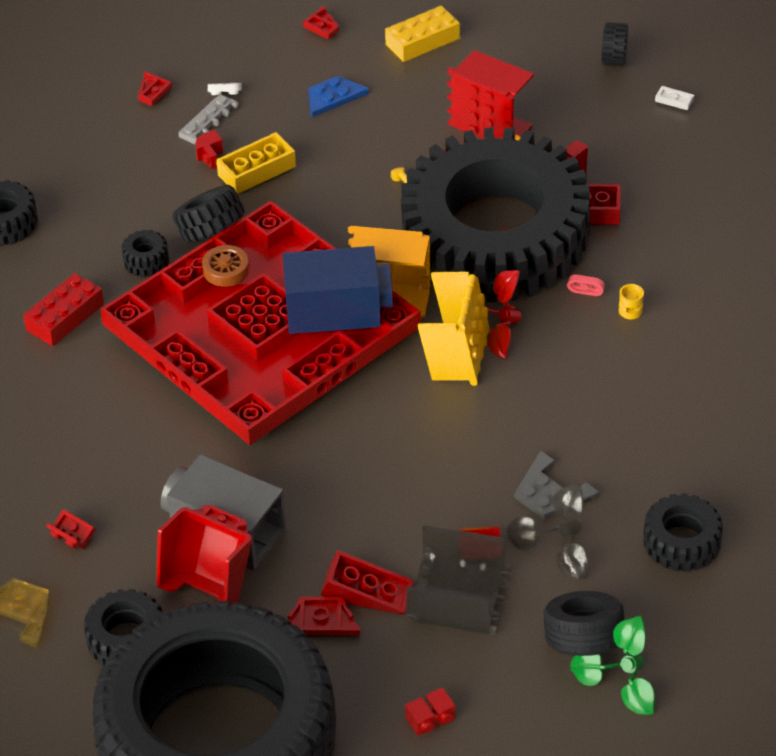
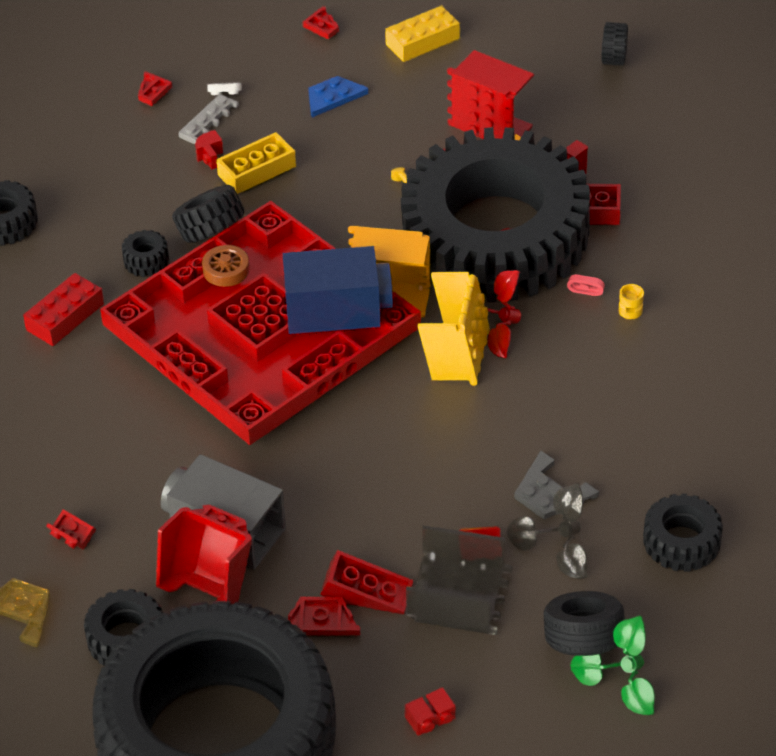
white plate [655,86,694,110] -> none

